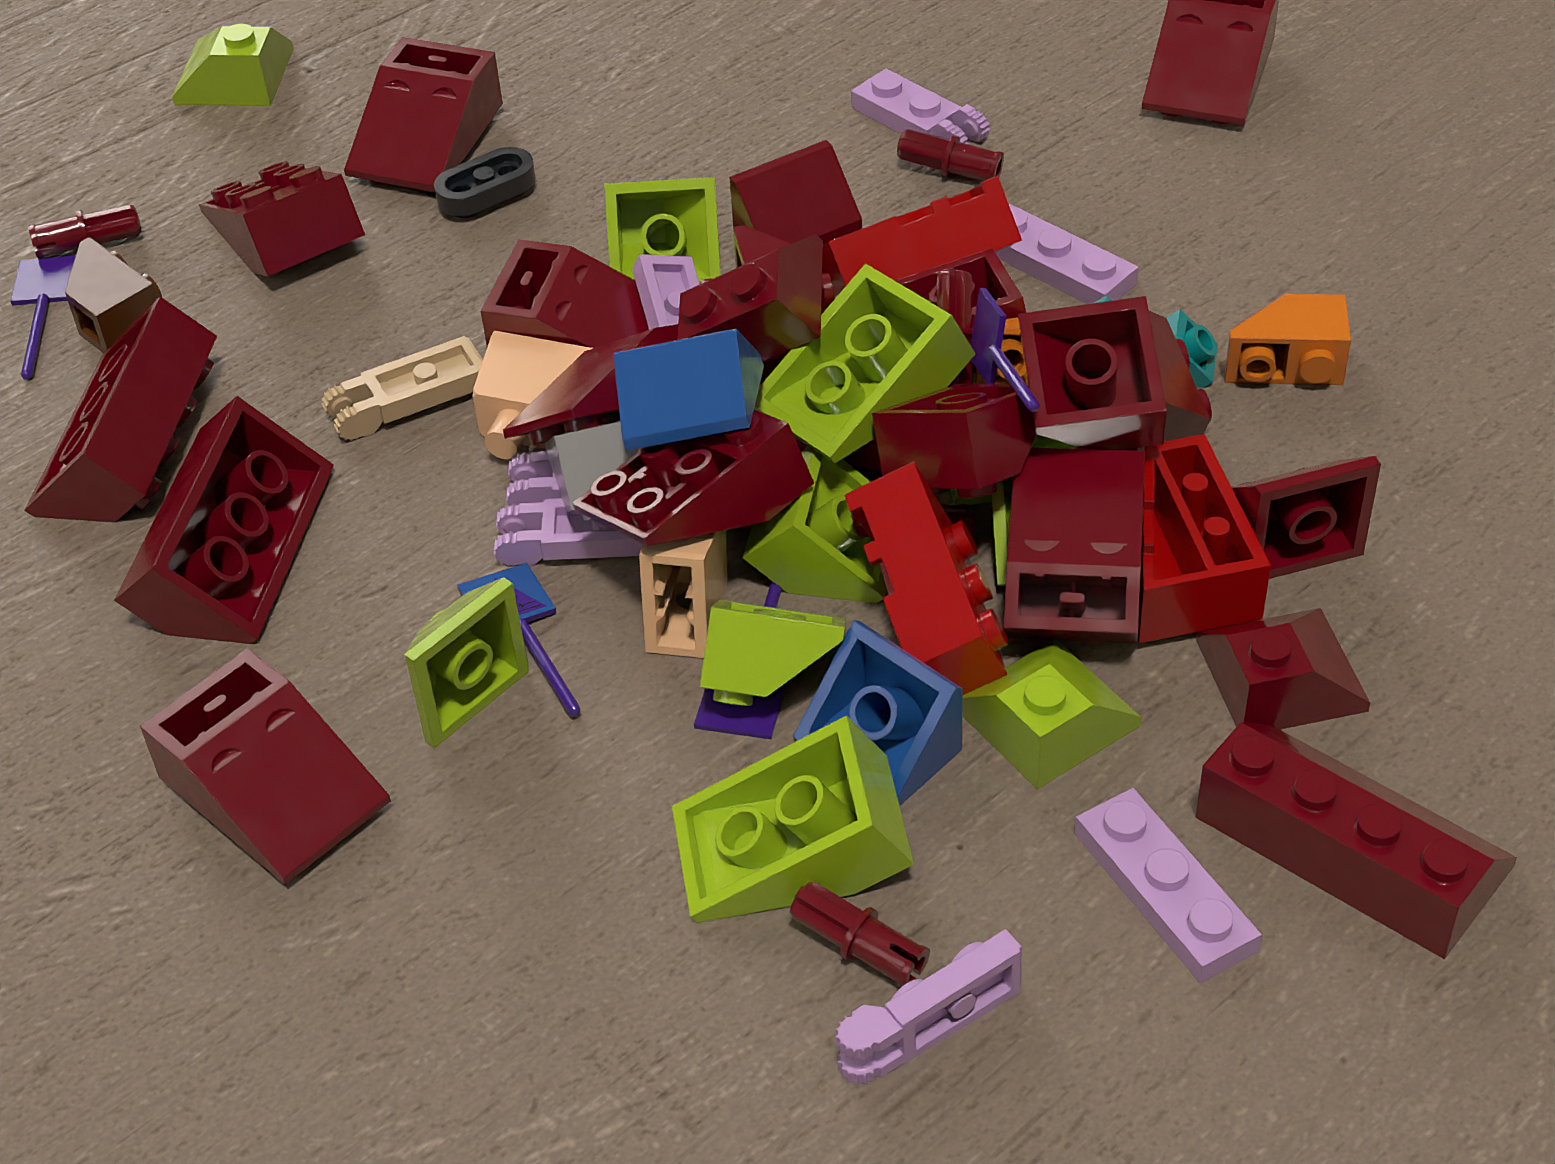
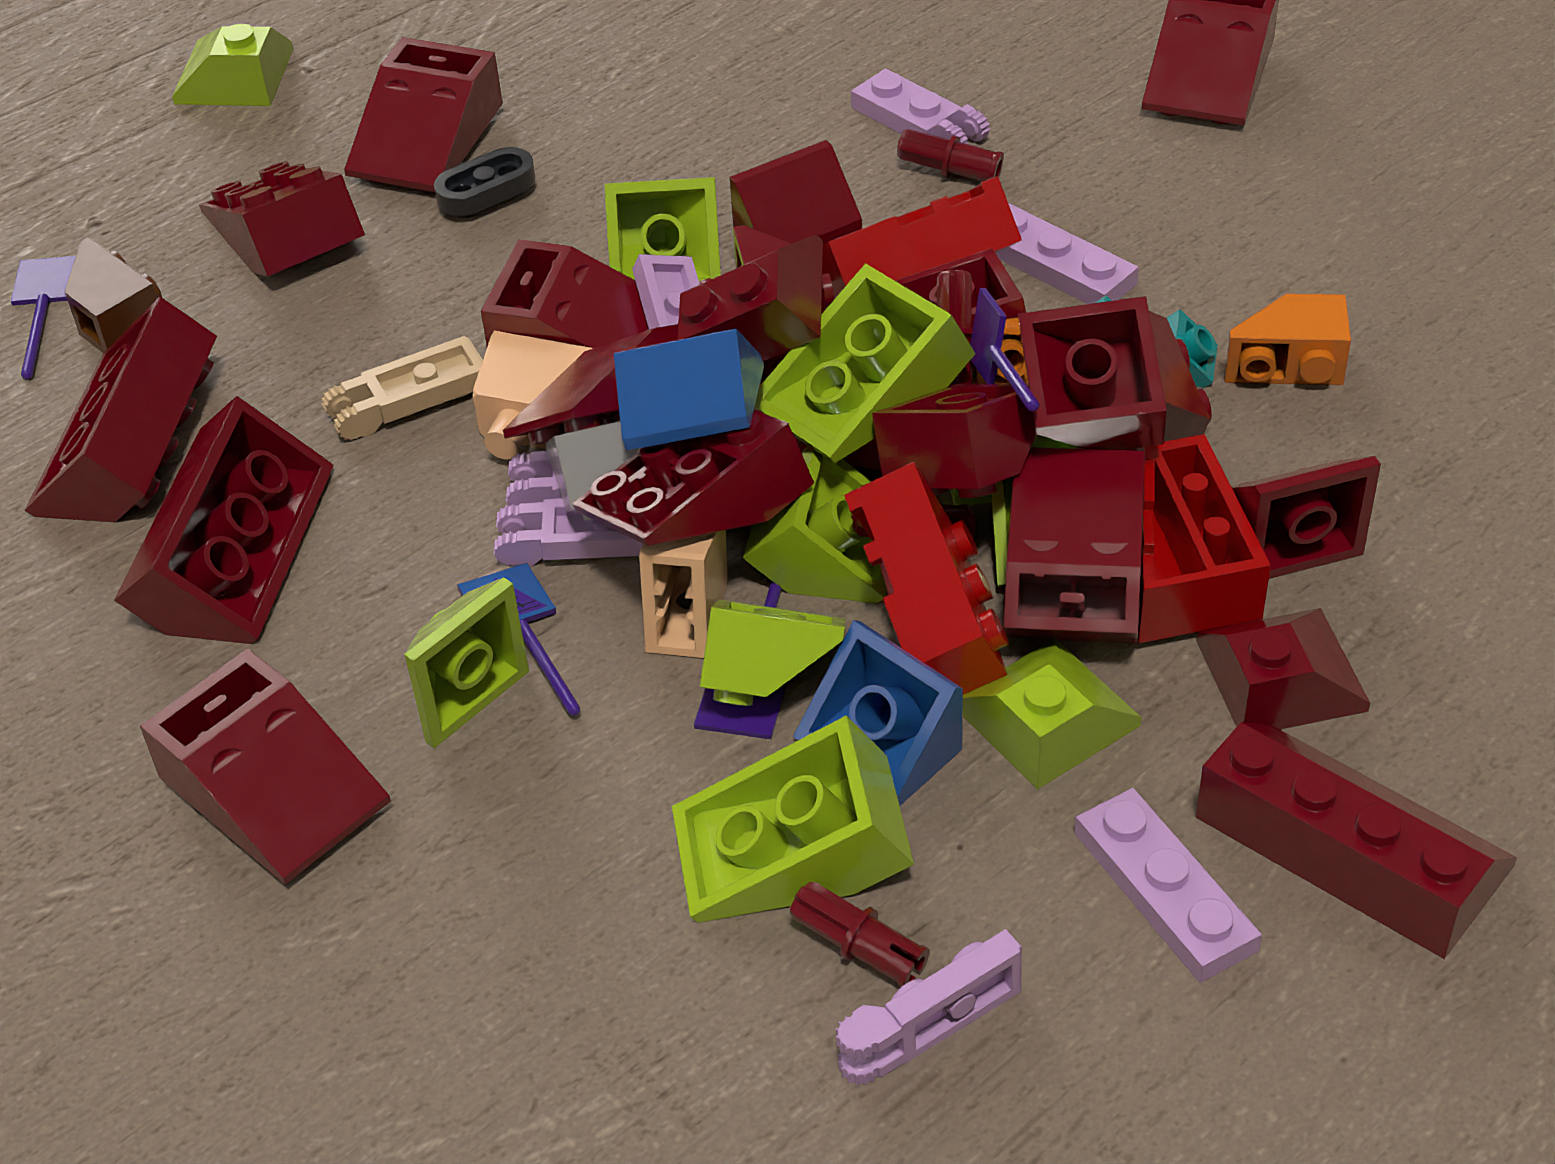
dark red axle [28,204,141,259] -> none

